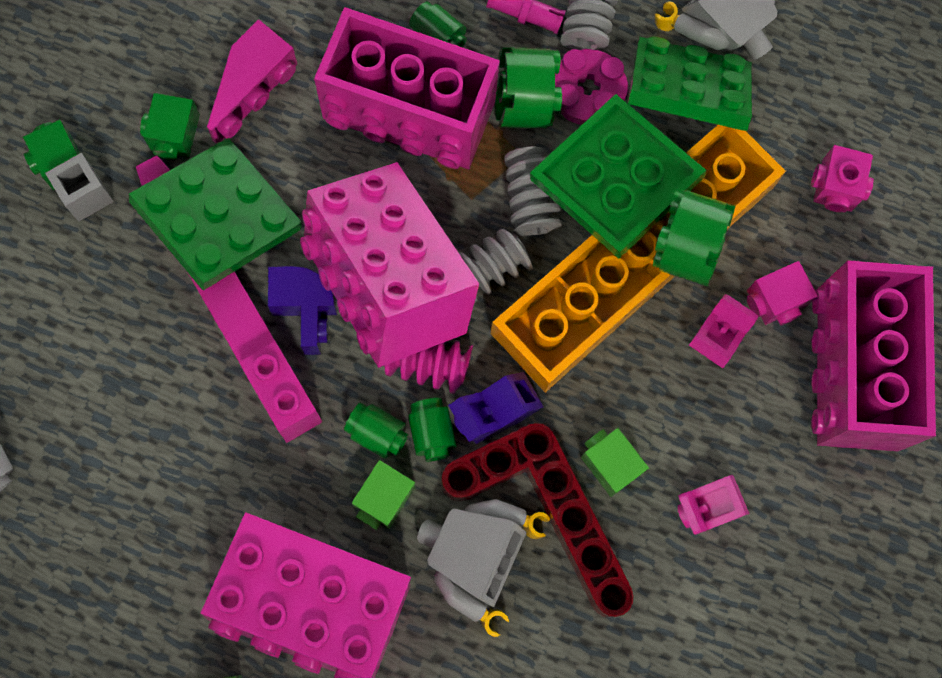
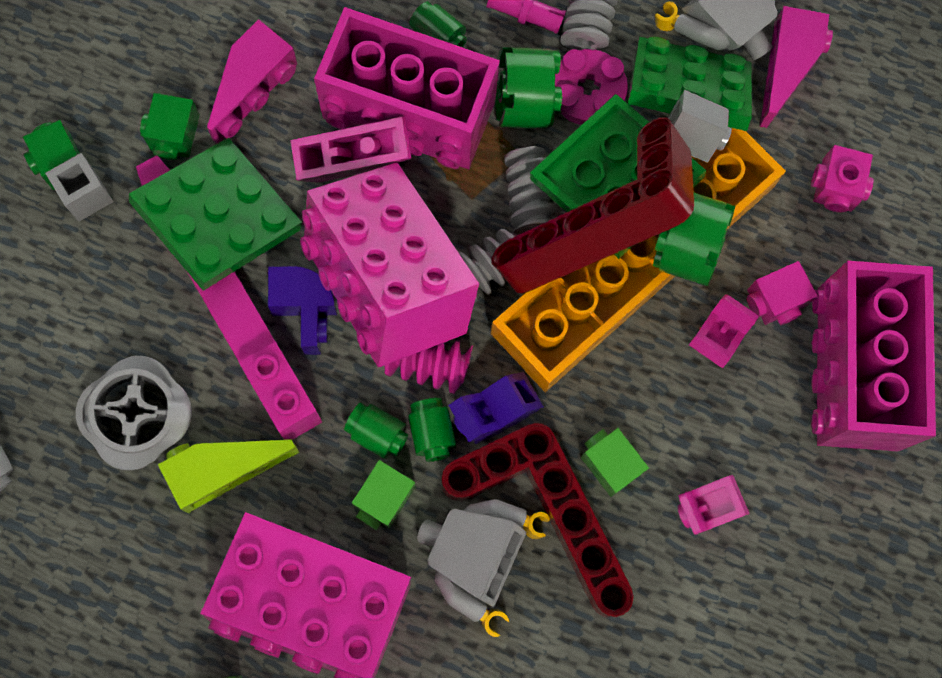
none -> light grey piece [76,356,192,471]
none -> lime slope [158,440,300,513]
none -> dark pink slope [290,117,411,183]
none -> dark red beam [491,117,694,293]
none -> light grey brick [668,90,732,163]
none -> dark pink slope [760,6,833,128]

